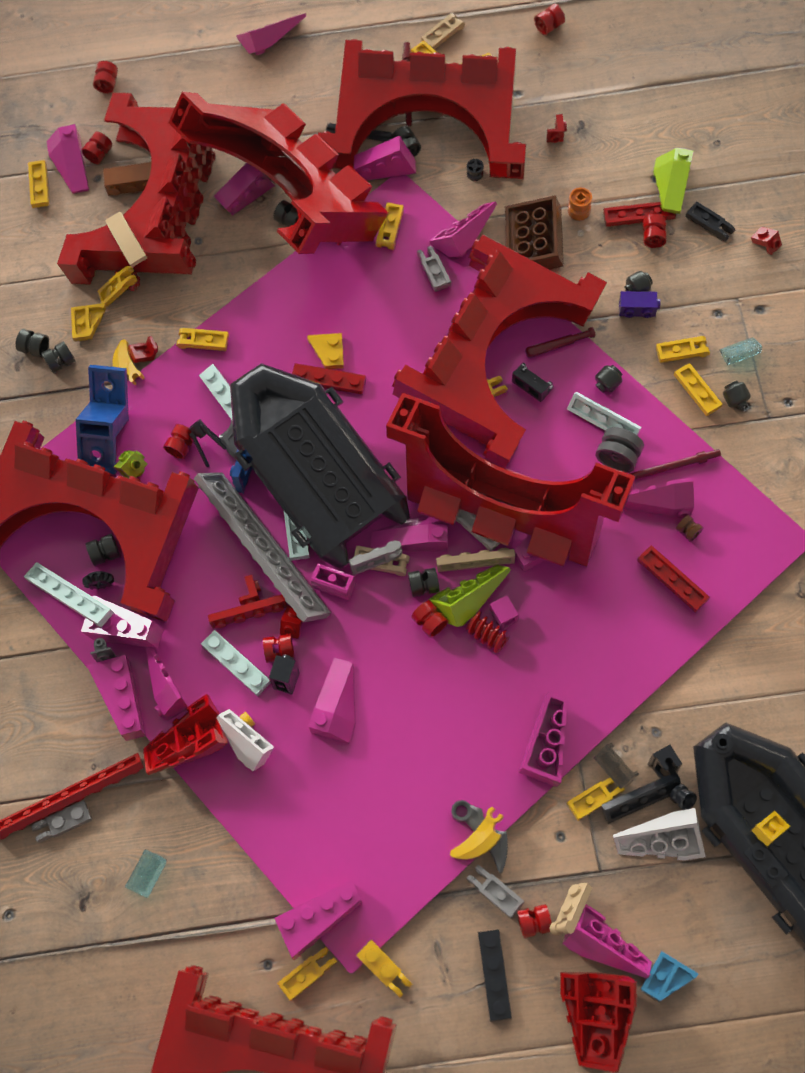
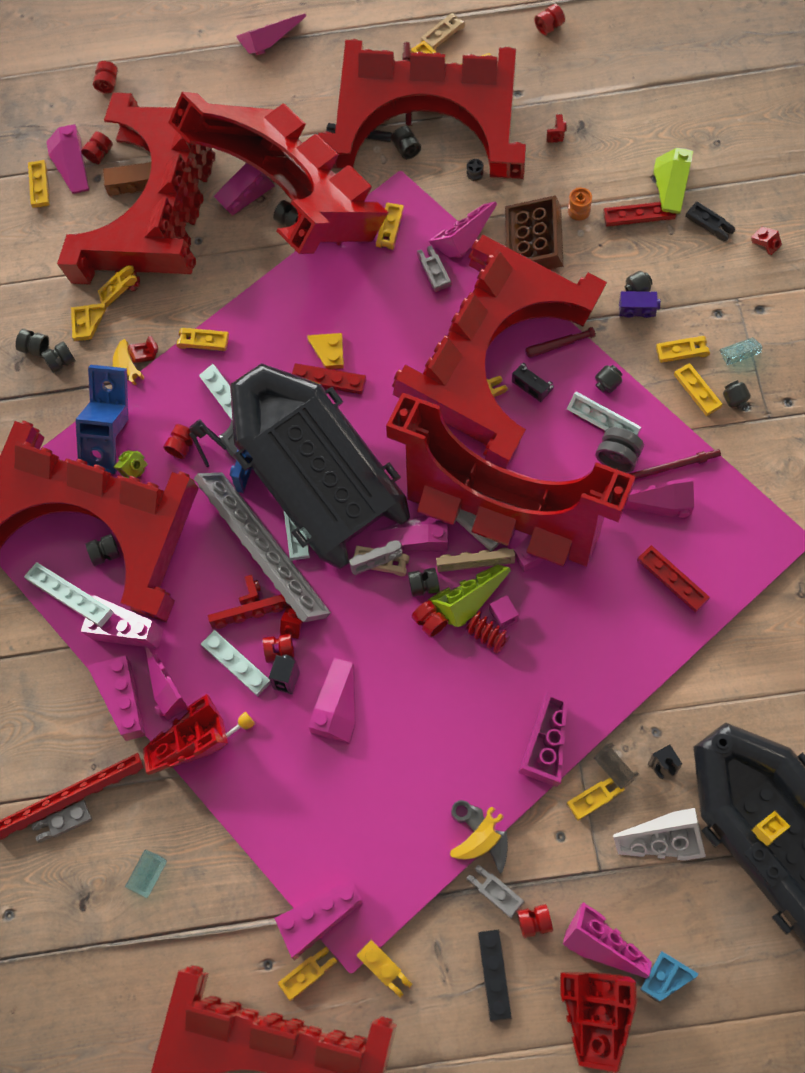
black gear [82,571,114,590] -> none
dark grey hinge [90,638,117,662] -> none
tan slope [105,212,147,267] -> none
white slope [217,709,274,771] -> none
dark pink brick [310,564,356,600] -> none
dark pink wedge [354,136,416,181] -> none
tan plate [550,883,592,936] -> none
black plate [601,772,681,824] -> none
red wheel [643,214,667,248] -> none
black wheel [670,784,697,810] -> none
reddish brown wheel [676,515,703,542] -> none

